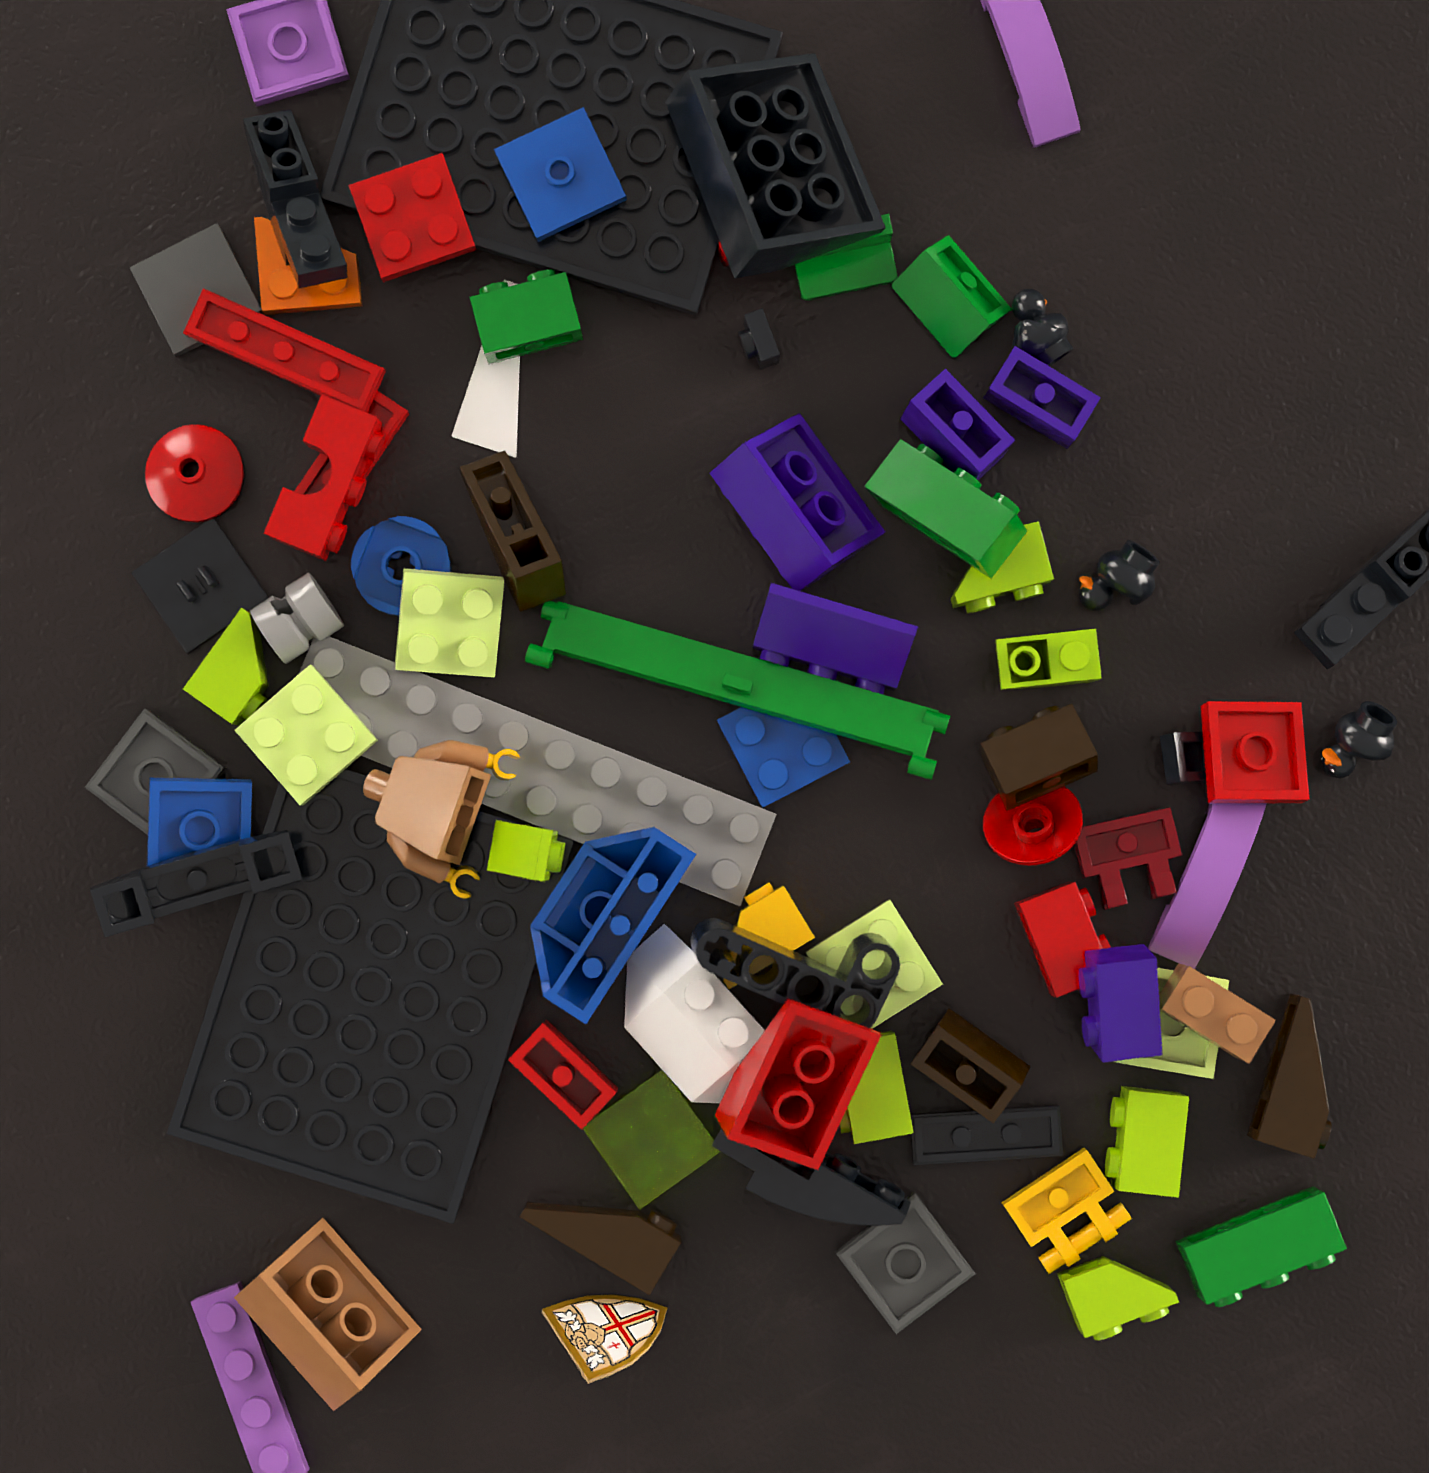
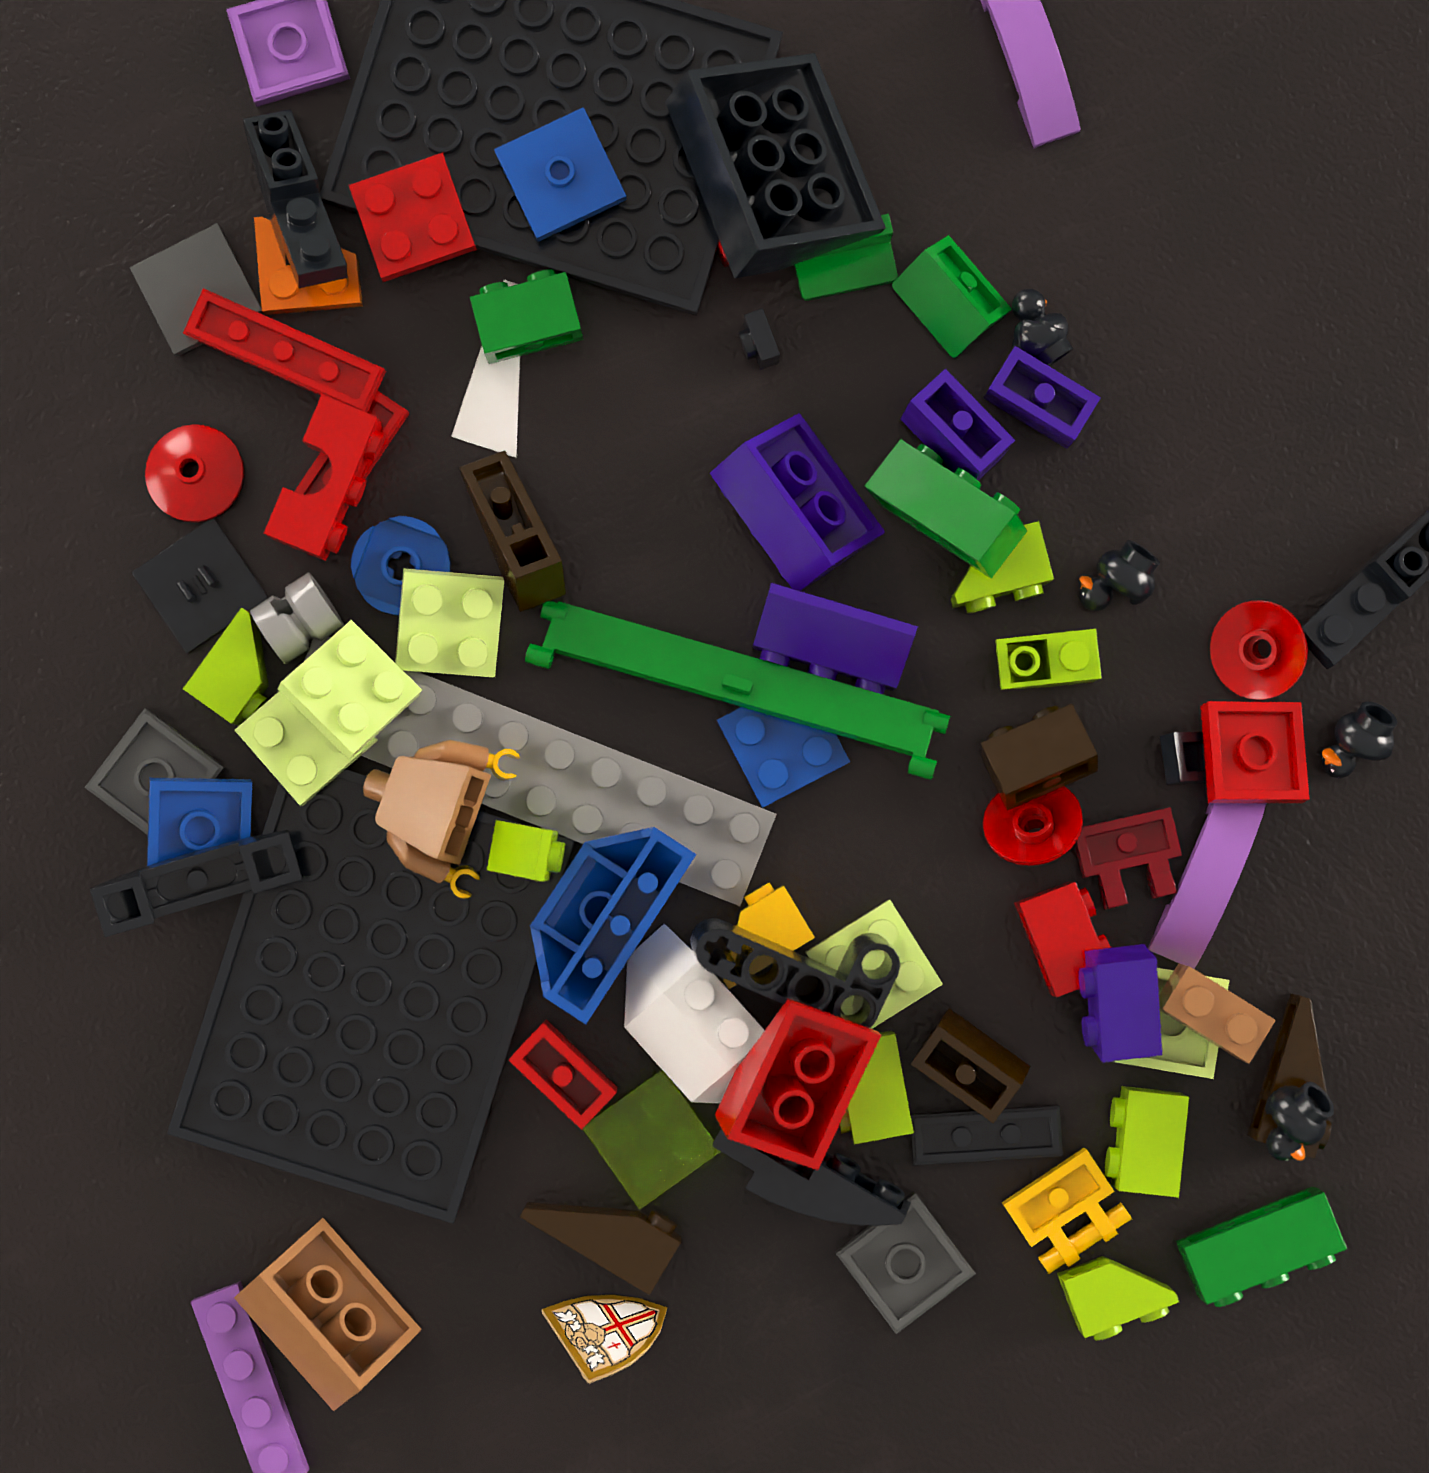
none -> yellowish green plate [278,620,422,760]
none -> red dish [1210,600,1308,700]
none -> black animal [1265,1082,1334,1161]

